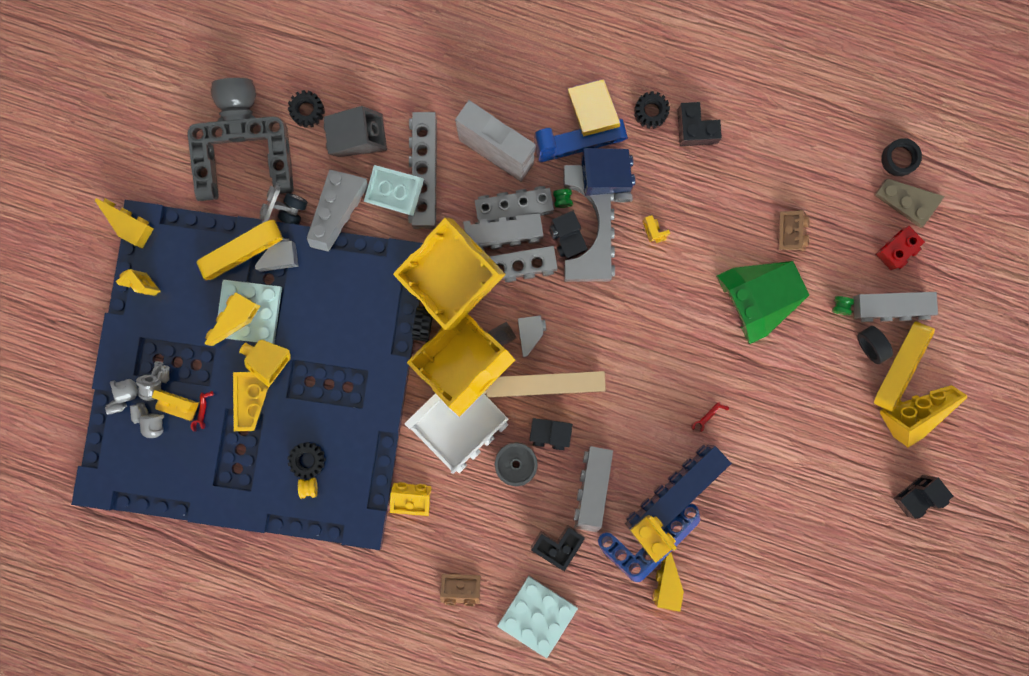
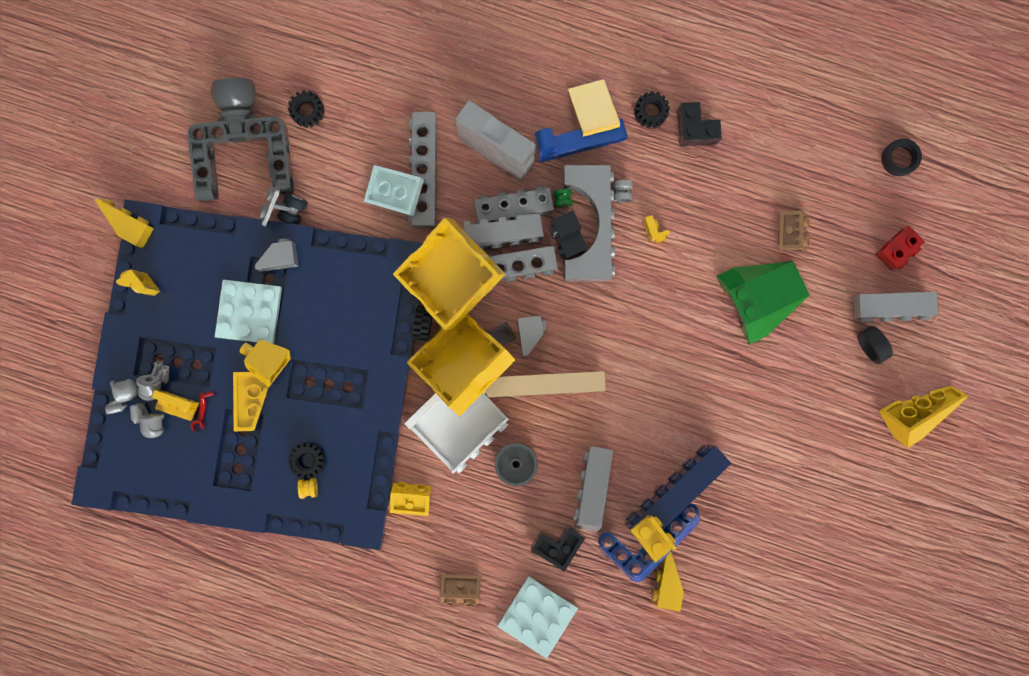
yellow beam [196,220,283,281] -> none
yellow slope [204,292,260,346] -> none
light grey wedge [307,169,368,252] -> none
dark grey slope [324,106,387,157] -> none
black brick [529,418,573,450] -> none
dark blue slope [581,148,635,196] -> none
red piece [691,402,729,432] -> none
green wheel [832,296,854,315] -> none
yellow beam [874,321,935,412] -> none
dark tan wing [875,179,945,228] -> none
black brick [893,475,954,519] -> none

